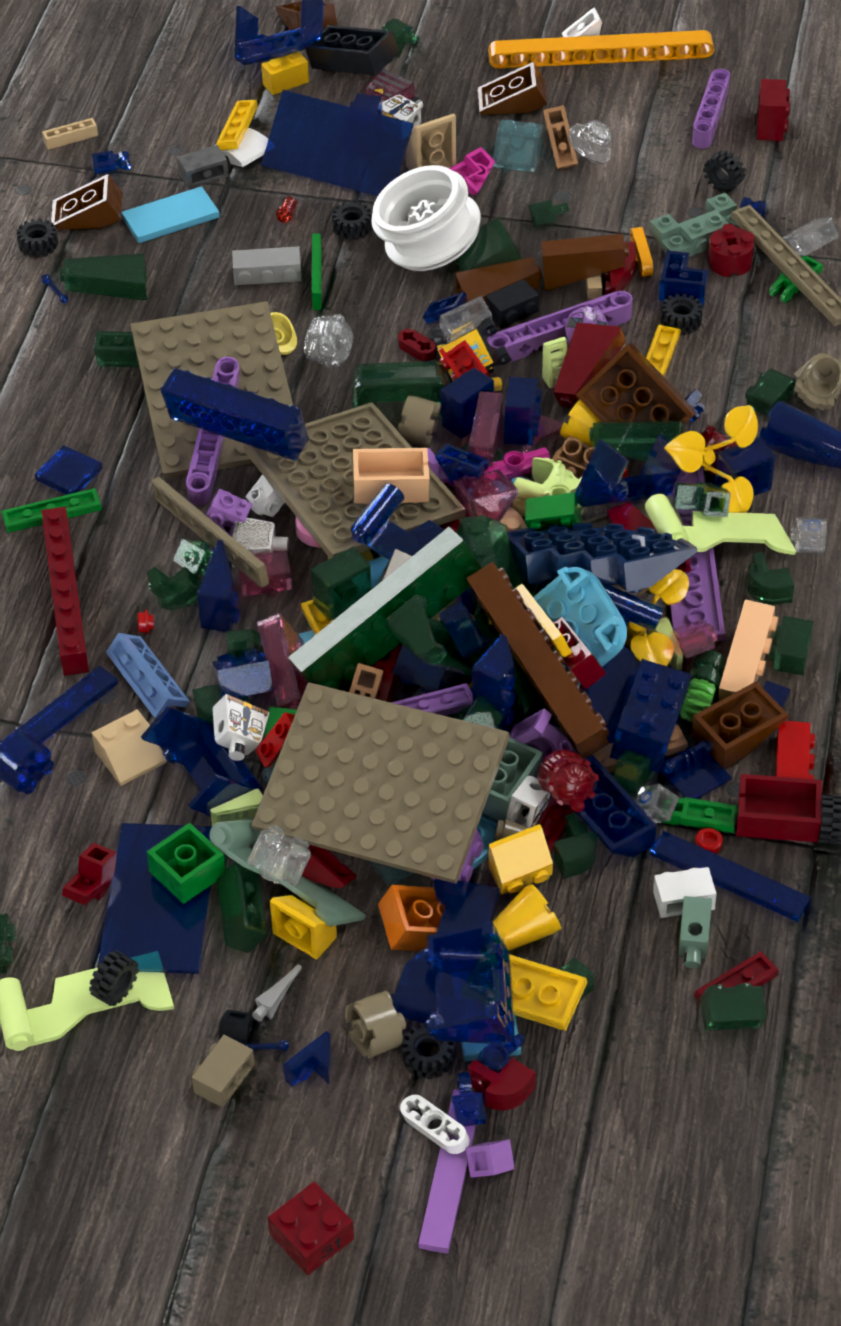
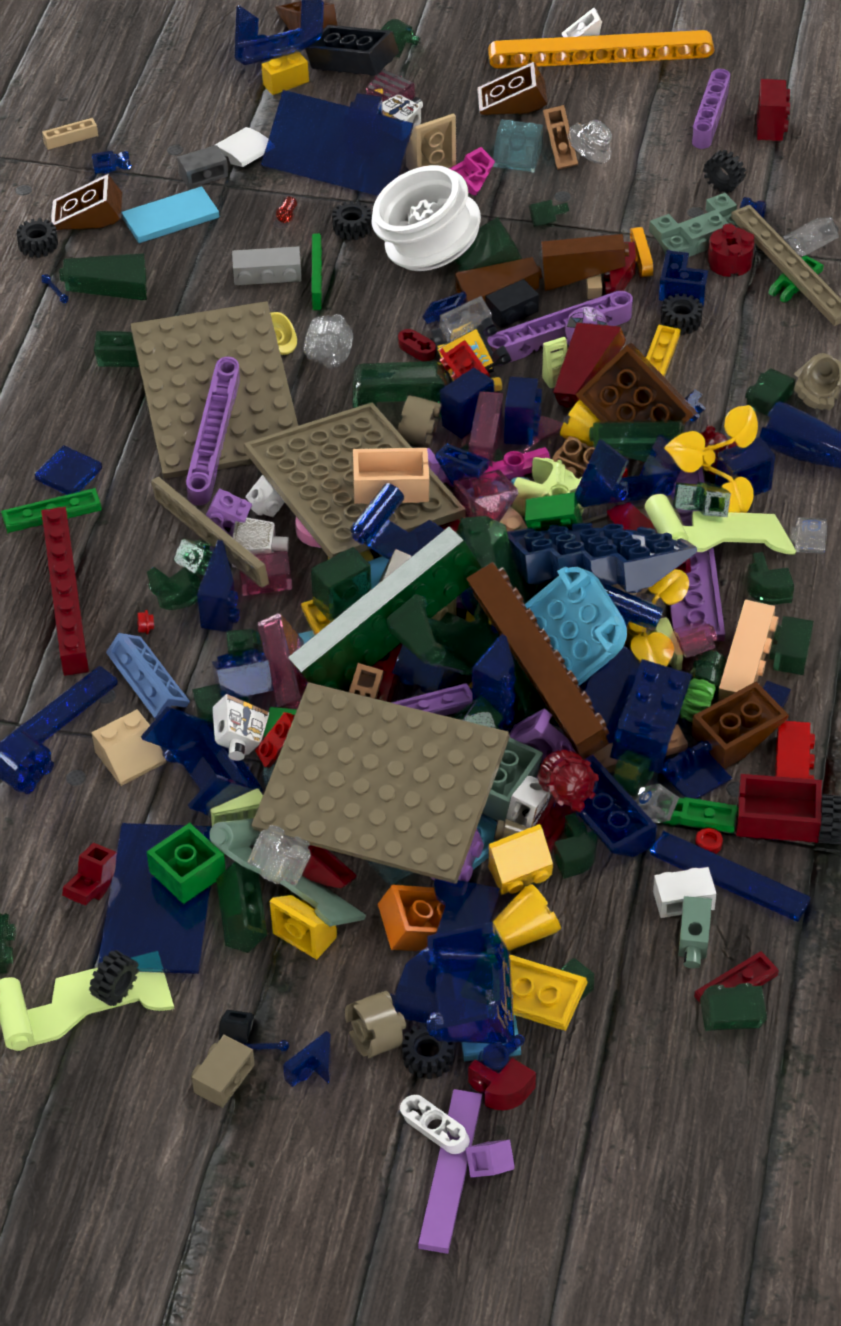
clear blue brick [160,368,309,461] -> none
yellow tile [216,100,258,150] -> none
light grey piece [252,964,302,1021] -> none
dark red brick [267,1181,354,1275] -> none
clear blue tile [440,600,487,659] -> none
clear blue plate [452,1072,486,1127] -> none
yellow tile [516,584,572,658] -> none
dark red slope [550,617,606,690] -> none

